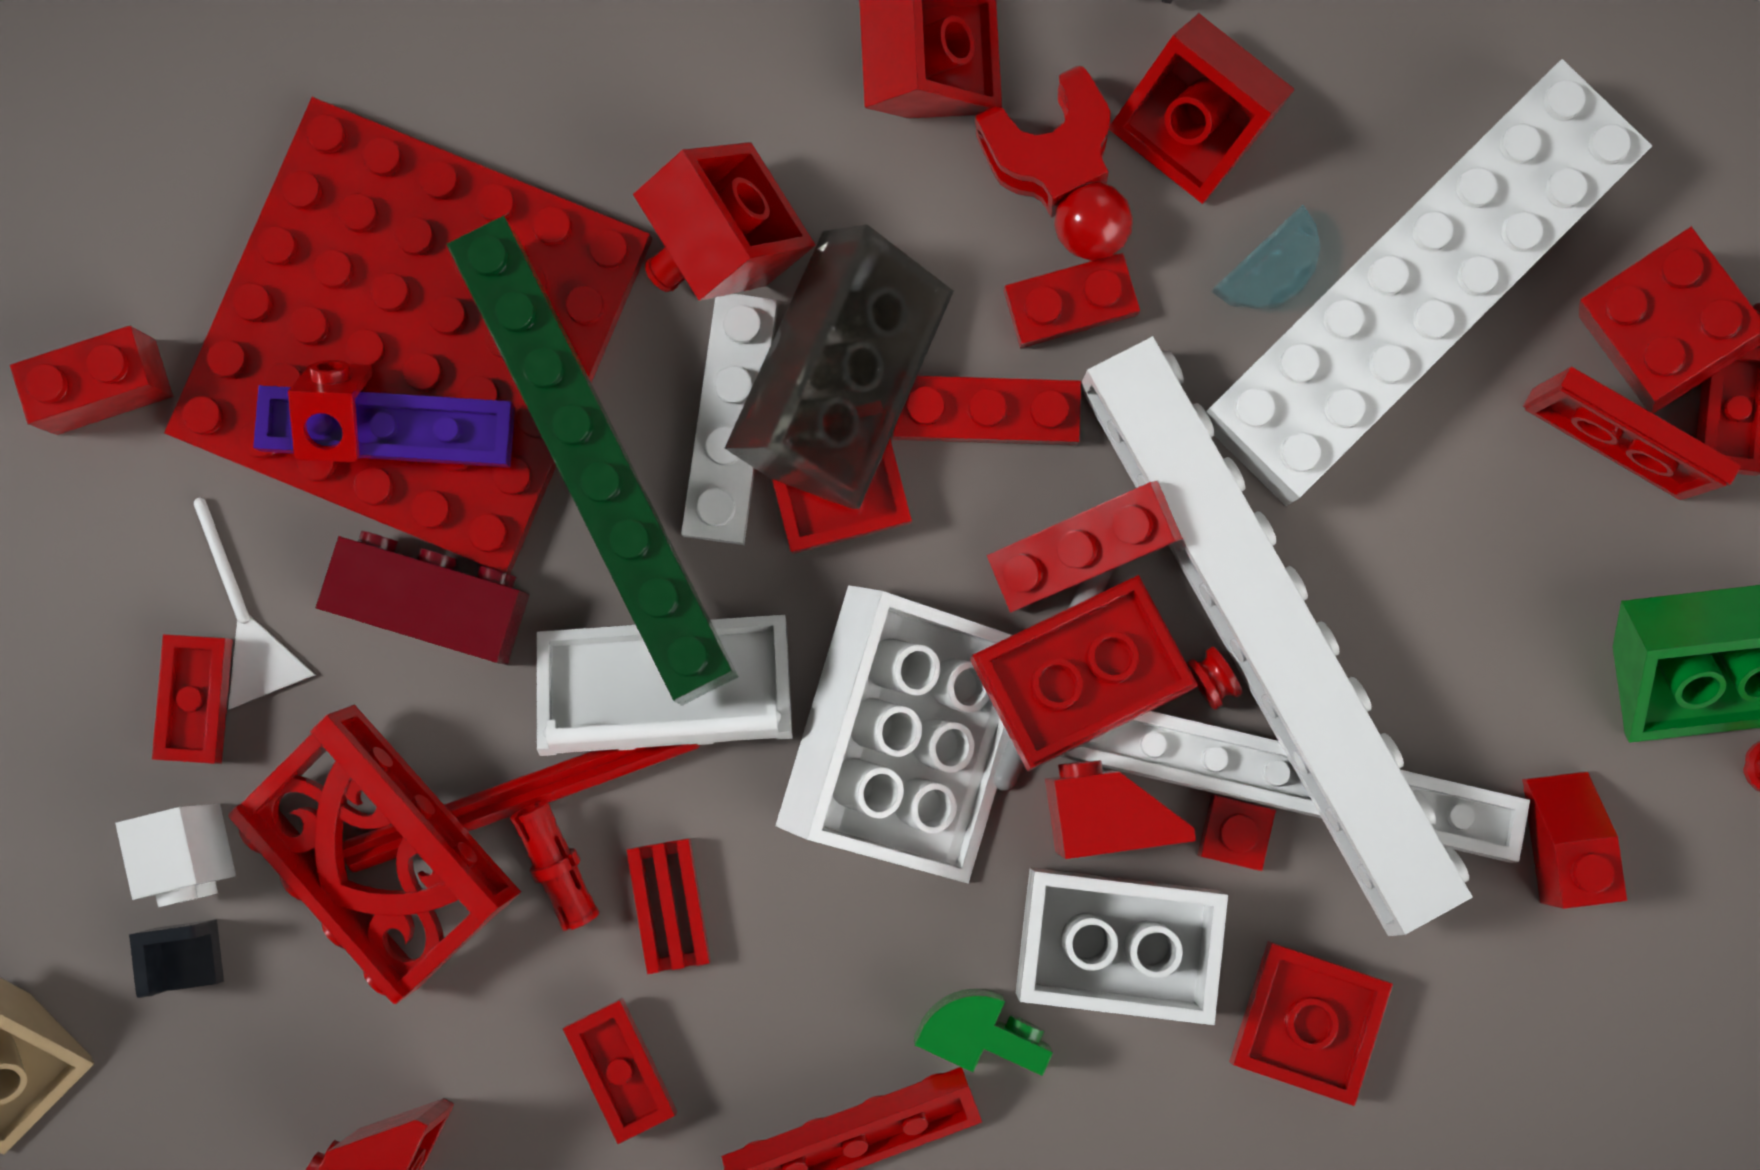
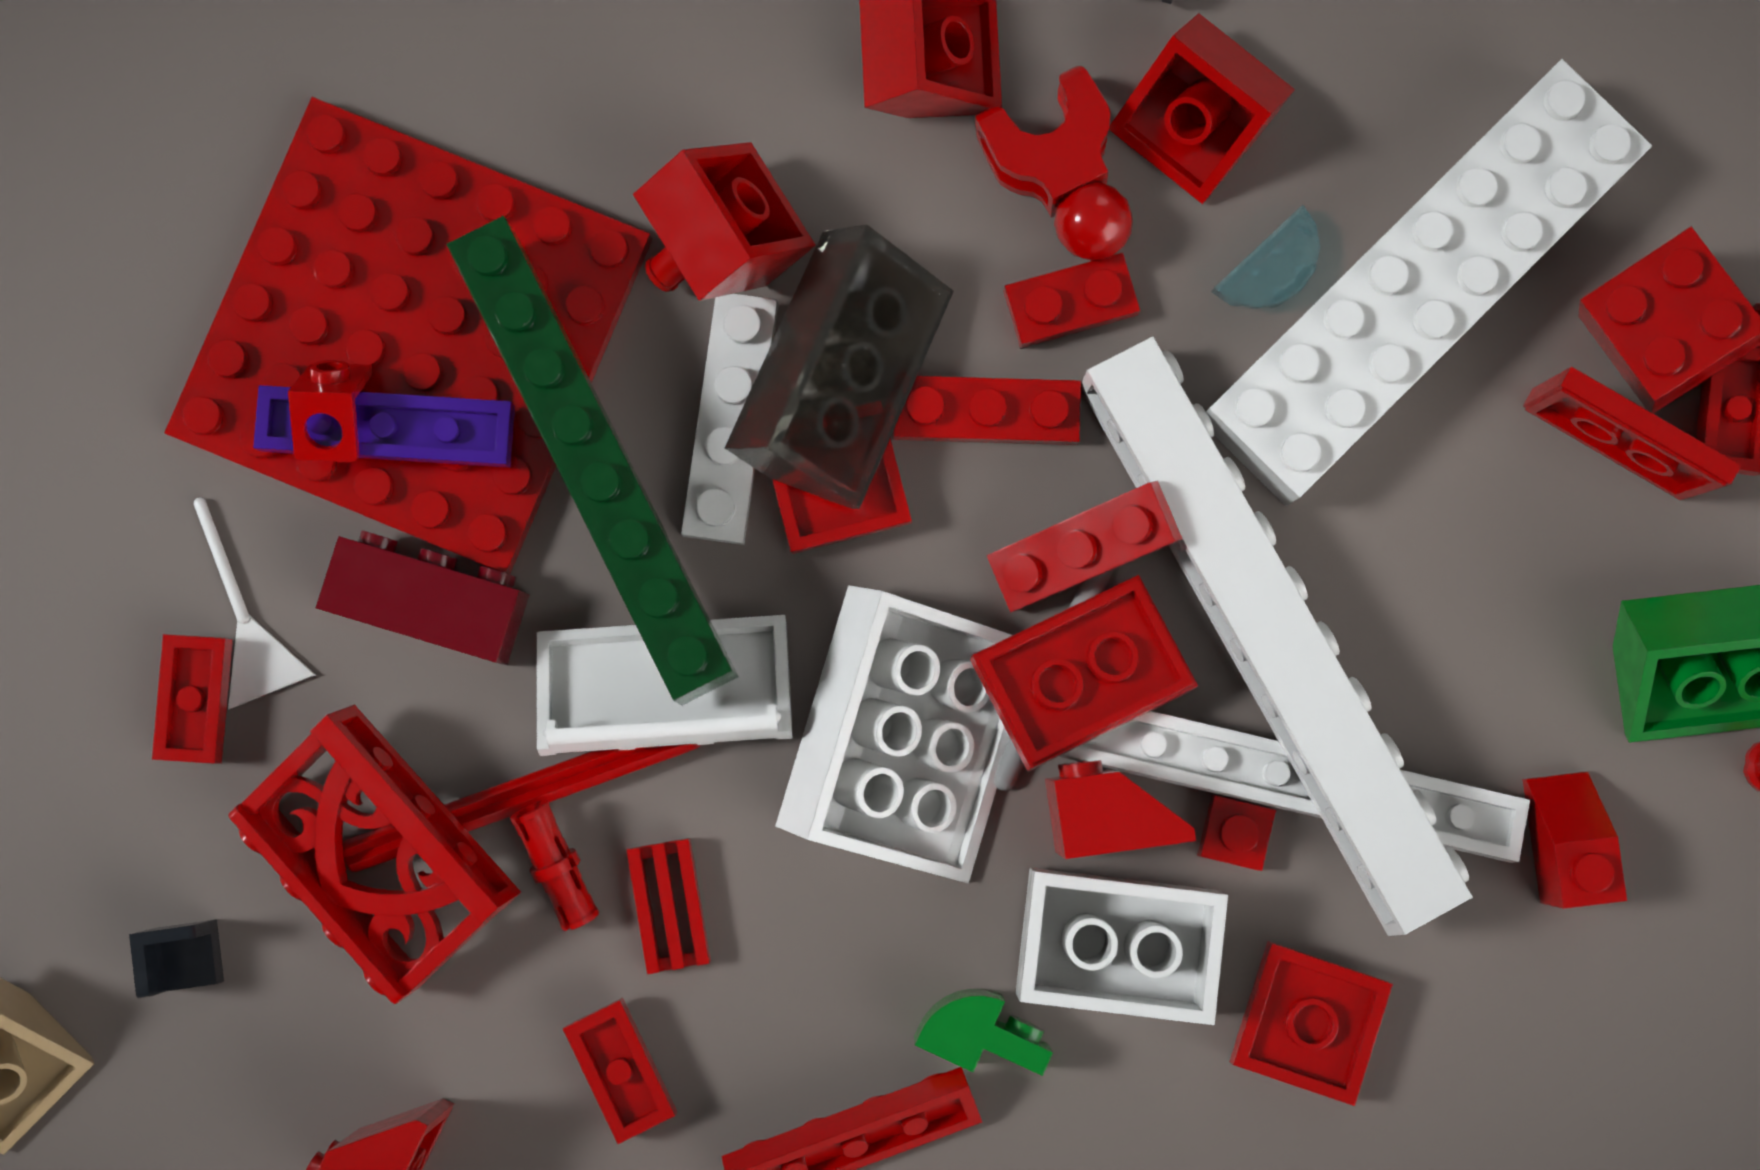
red brick [10,325,174,435] -> none
white brick [115,804,236,908] -> none
red bush [1186,647,1243,710] -> none

